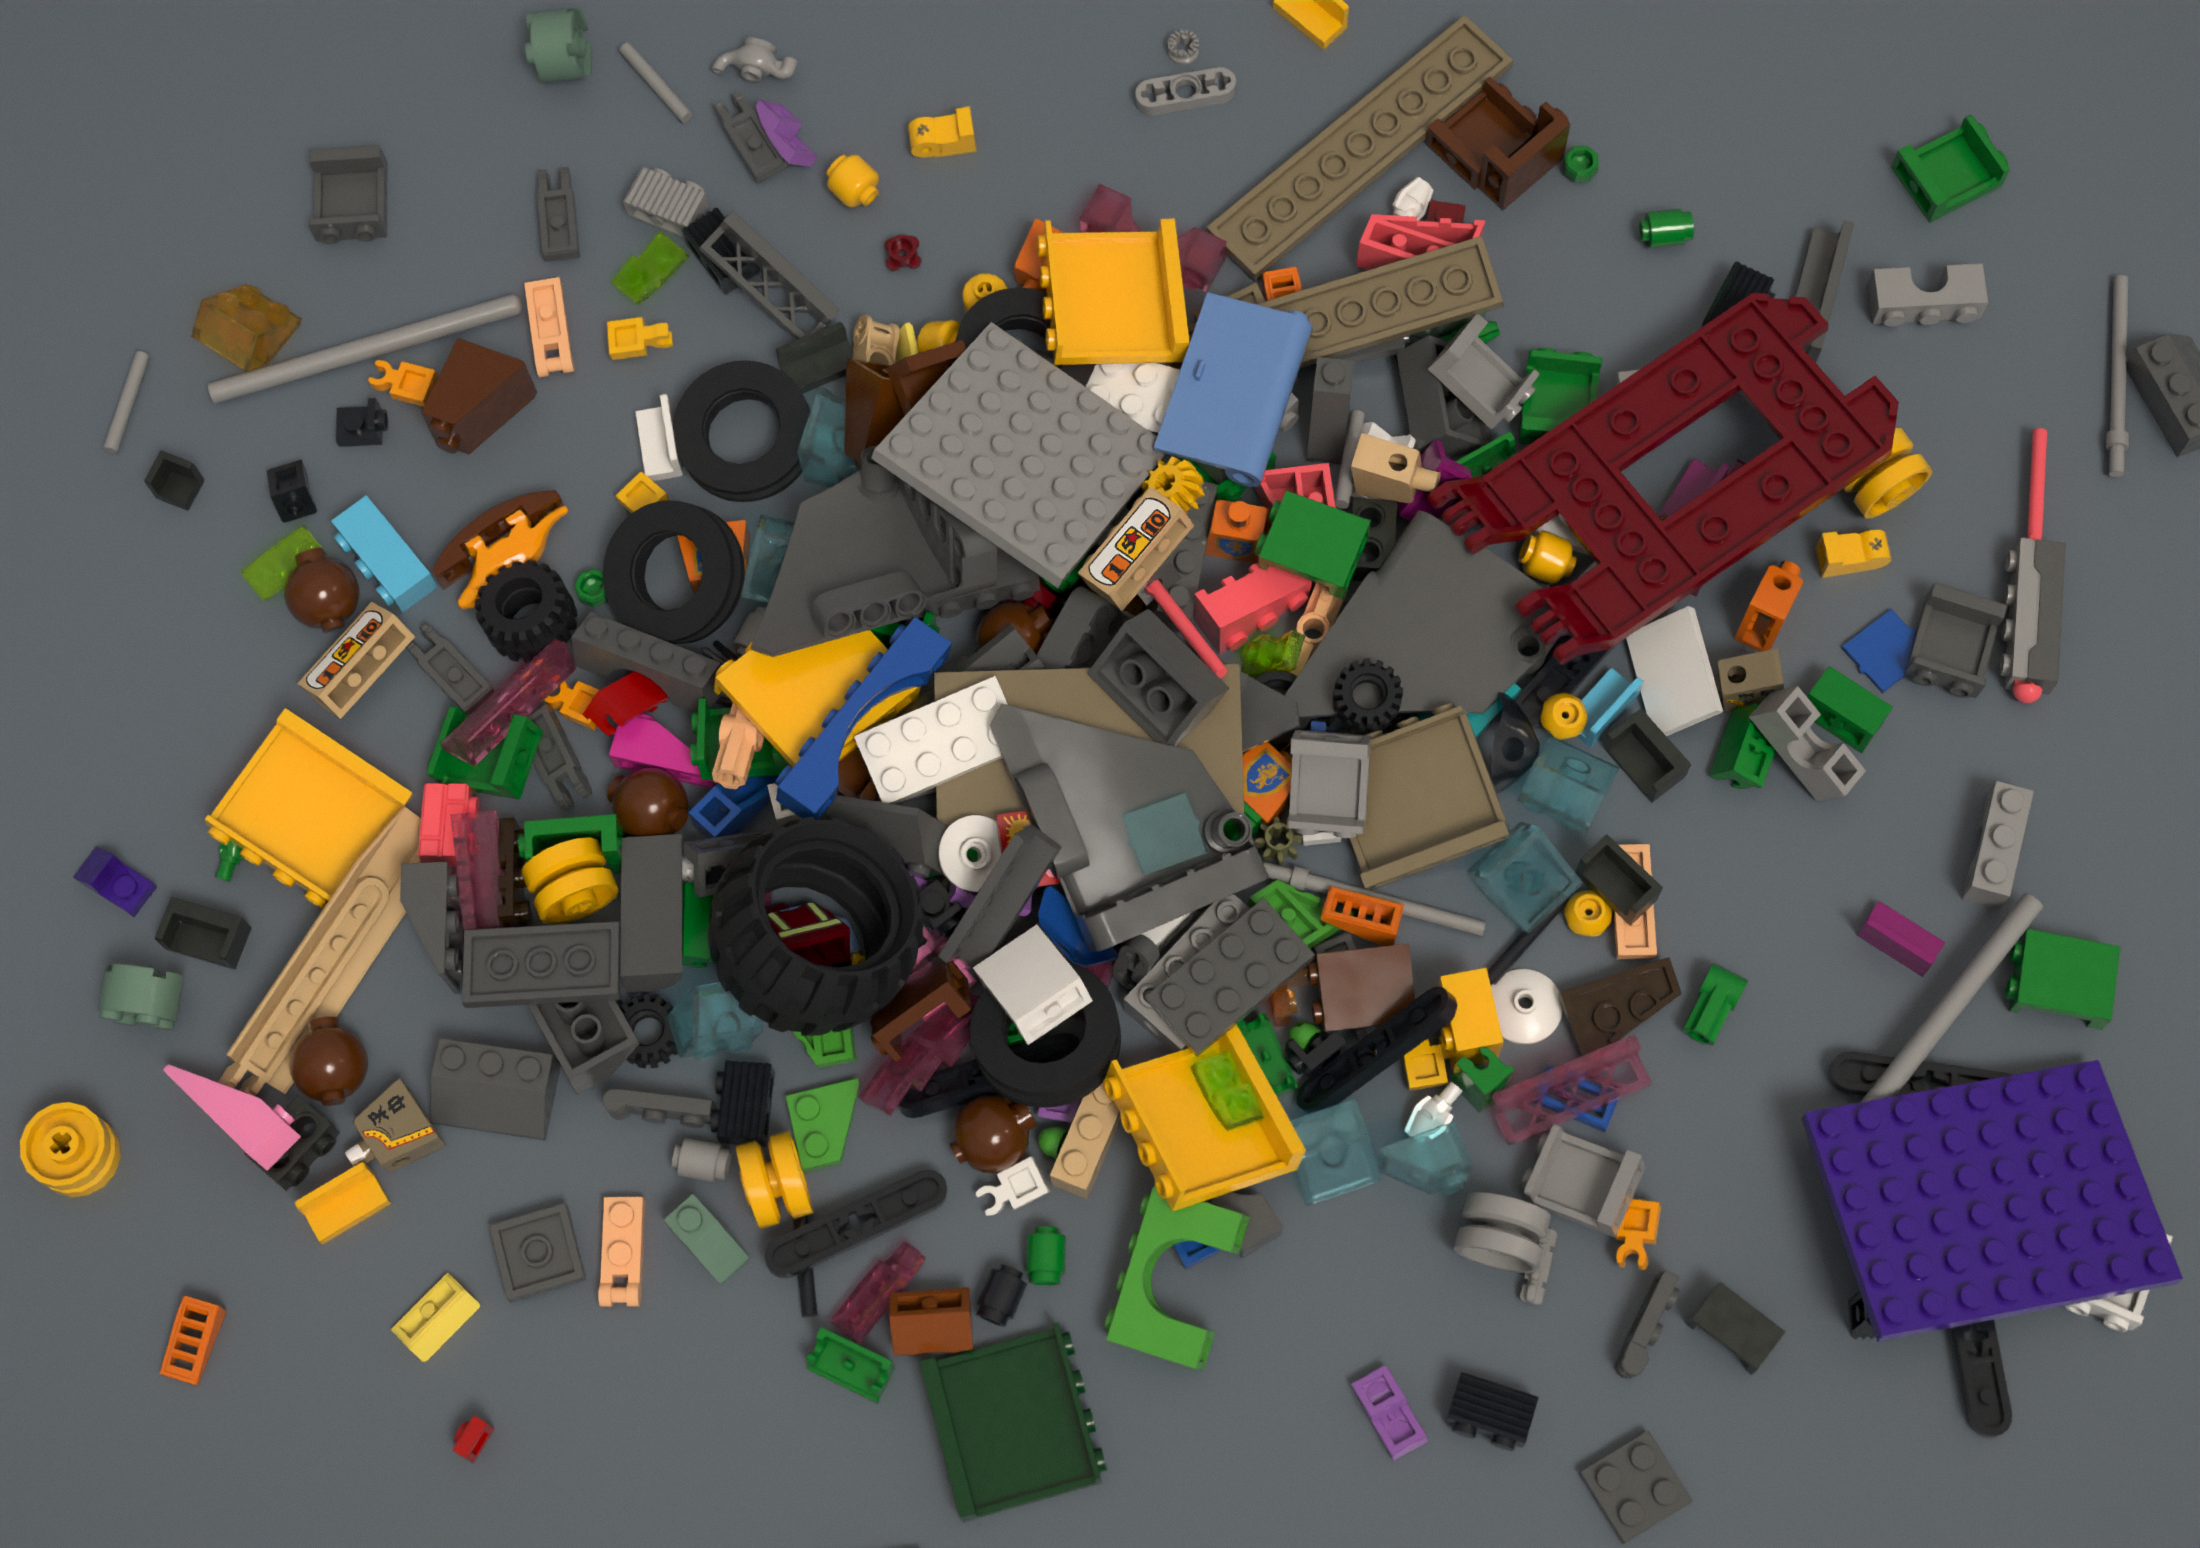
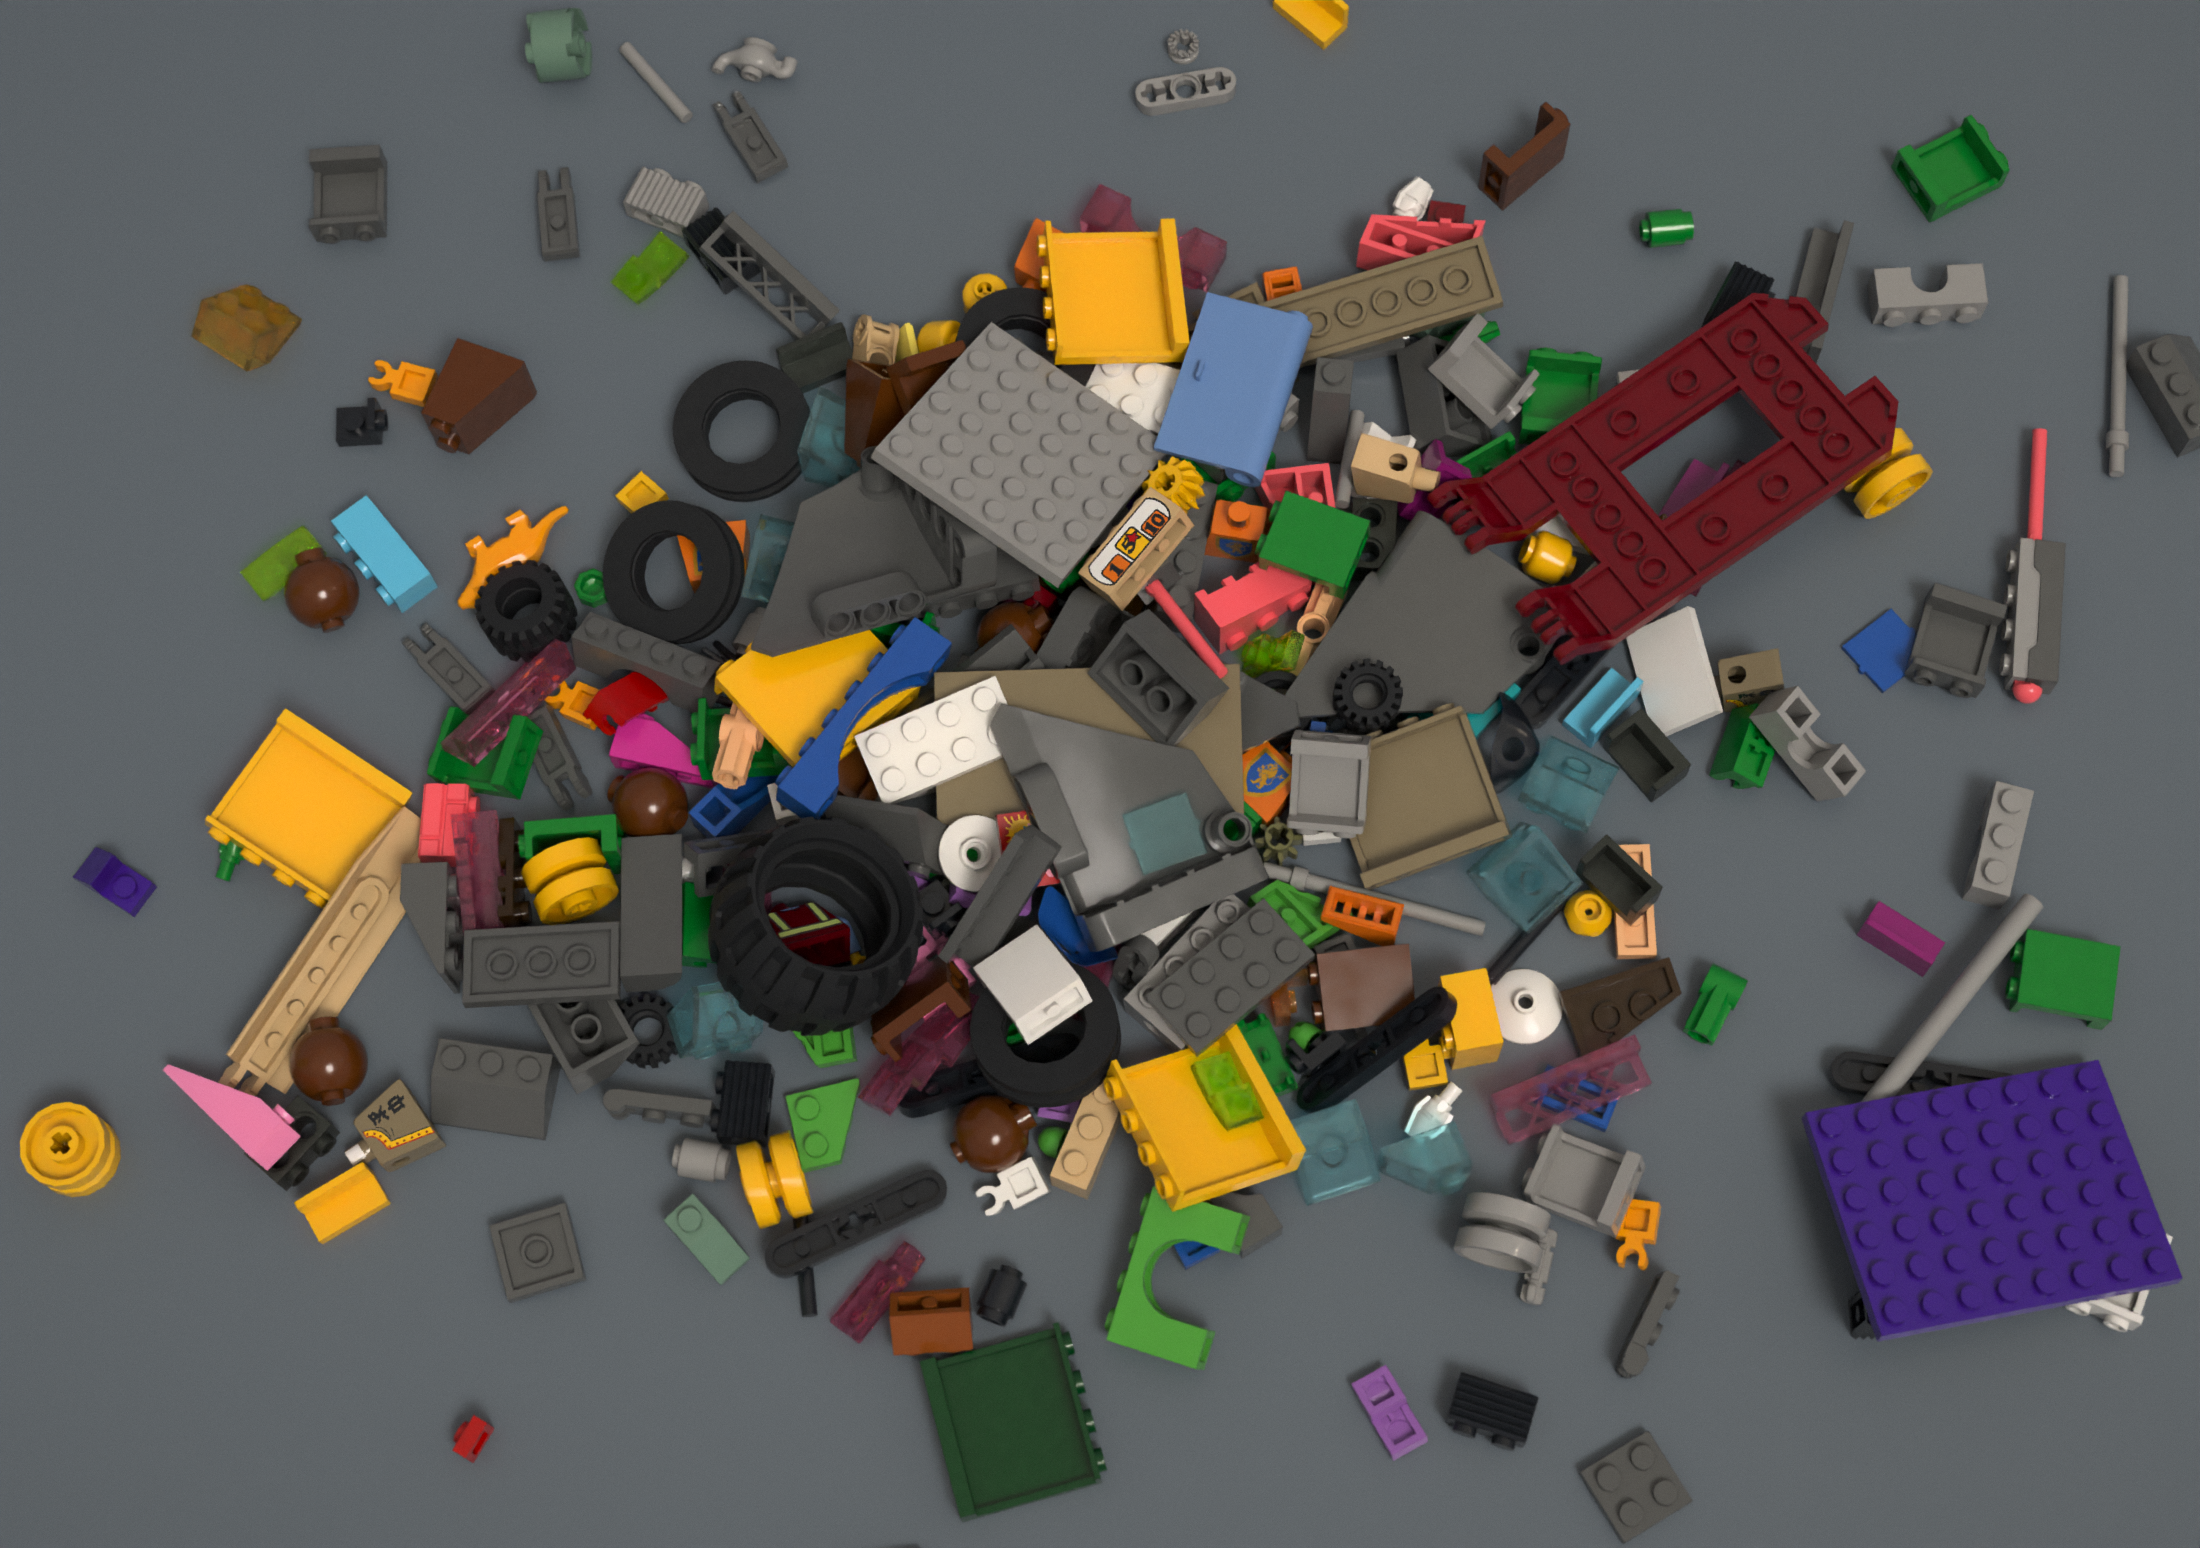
sand green brick [98,964,184,1030] -> none
light grey bar [103,351,150,454] -> none
pearl dark grey panel [144,450,205,511] -> none
pearl dark grey panel [155,897,252,970] -> none
orange slope [159,1295,227,1386] -> none
light grey piece [208,294,522,404] -> none
black bracket [267,459,317,523] -> none
tan brick [297,602,415,719] -> none
light yellow slope [391,1272,480,1362] -> none
reddish brown slope [432,490,564,590] -> none
light nougat plate [524,277,575,378] -> none
light nougat plate [598,1197,645,1307] -> none
yellow plate [607,317,673,360] -> none
white panel [635,394,683,481] -> none
medium lavender slope [756,100,818,167] -> none
green hinge [806,1327,896,1404] -> none
yellow head [826,155,879,208] -> none
dark red plate [884,235,921,271] -> none
yellow leg [908,106,977,158] -> none
green brick [1025,1226,1066,1286] -> none
dark tan plate [1206,15,1513,281] -> none
reddish brown panel [1425,77,1537,190] -> none
green hinge [1450,1047,1514,1113] -> none
yellow plate [1540,693,1588,740] -> none
green tile [1563,146,1599,182] -> none
pearl dark grey panel [1687,1282,1785,1375] -> none
orange torso [1734,561,1804,652] -> none
green hinge [1807,666,1893,753] -> none
yellow leg [1815,530,1892,578] -> none
black piece [1951,1320,2012,1438] -> none

